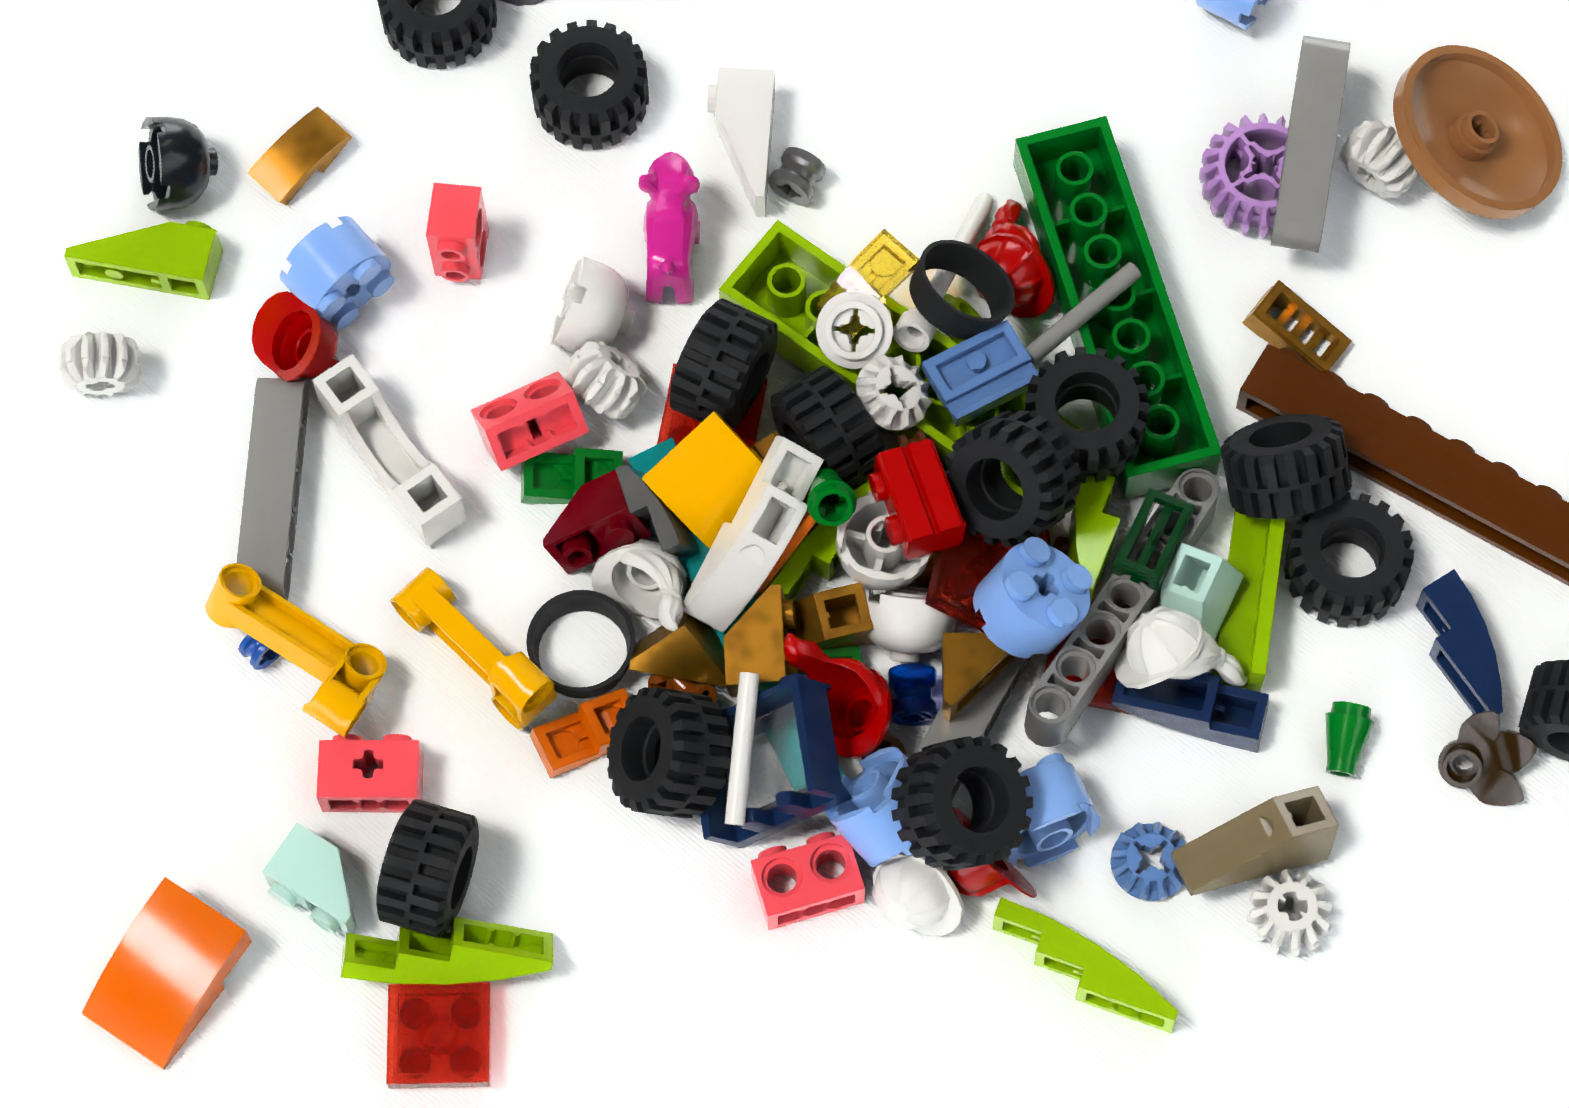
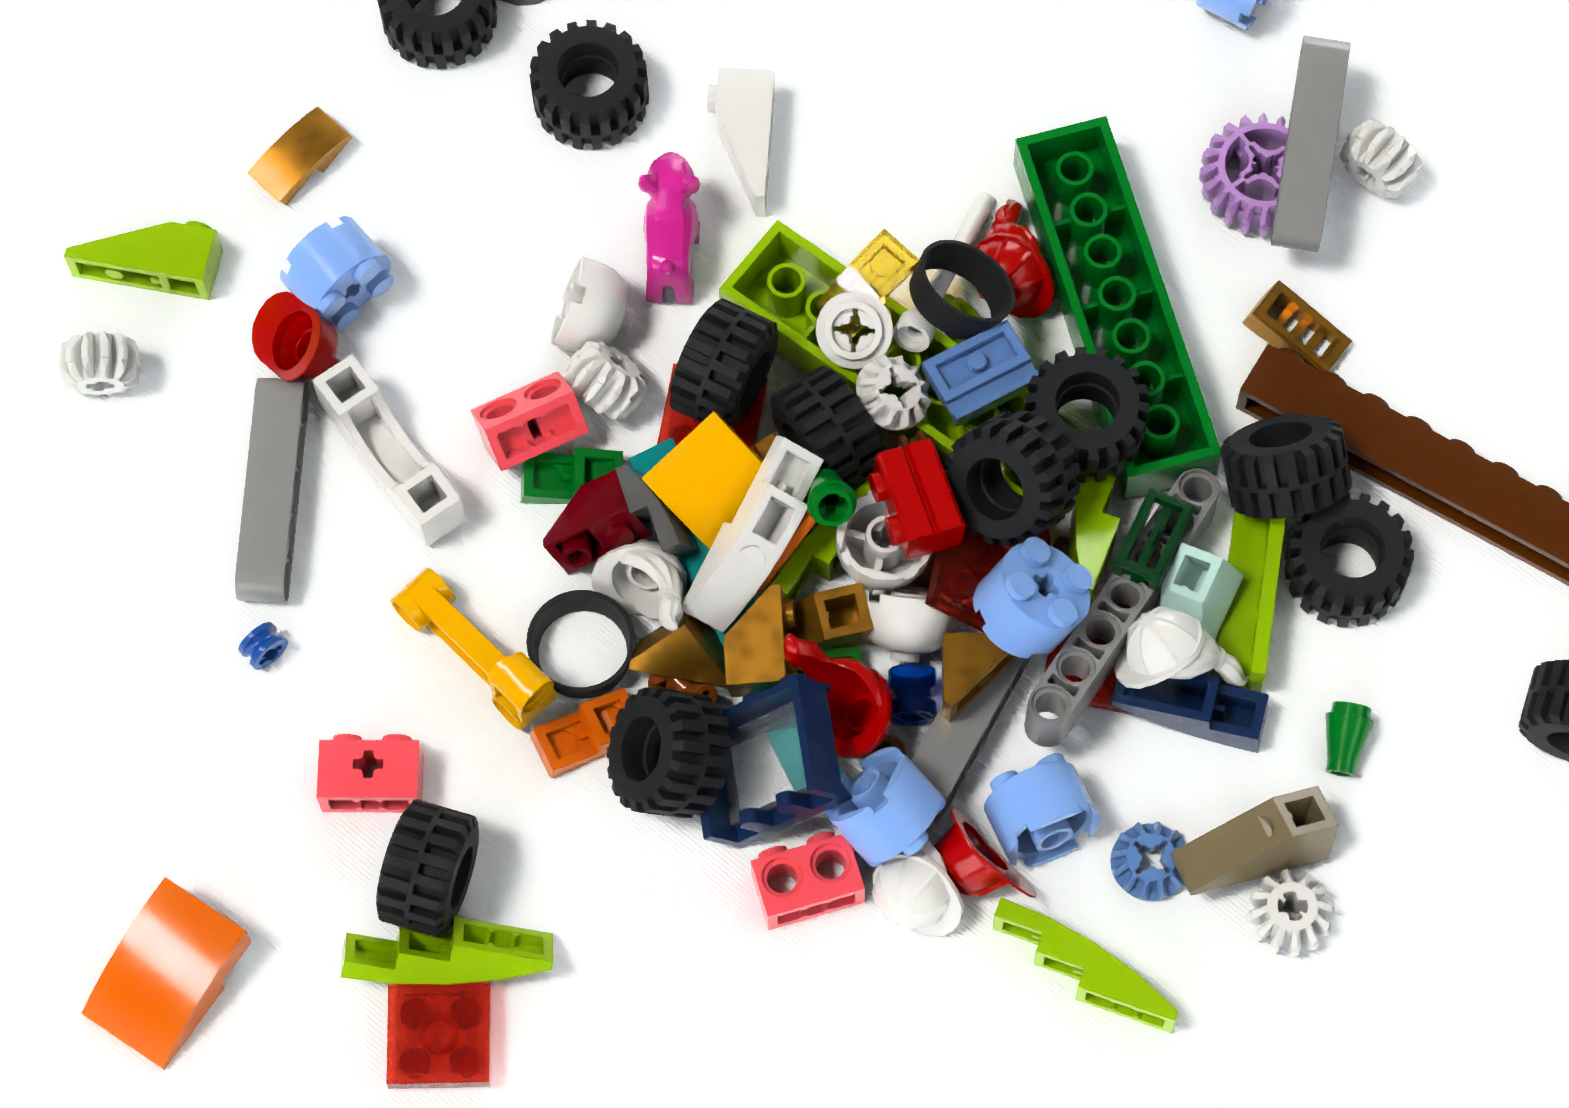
black cylinder [138,116,218,211] -> none
yellow piece [205,563,387,737] -> none
light aqua slope [262,822,357,934] -> none
coral brick [426,183,489,282] -> none
white bar [724,672,760,826] -> none
flat silver wheel [768,147,827,205] -> none
black tyre [891,736,1033,871] -> none
light grey bar [1025,262,1141,366] -> none
medium nougat dish [1393,45,1562,219] -> none
dark blue slope [1416,569,1503,719] -> none
dark brown plate [1438,710,1538,806] -> none

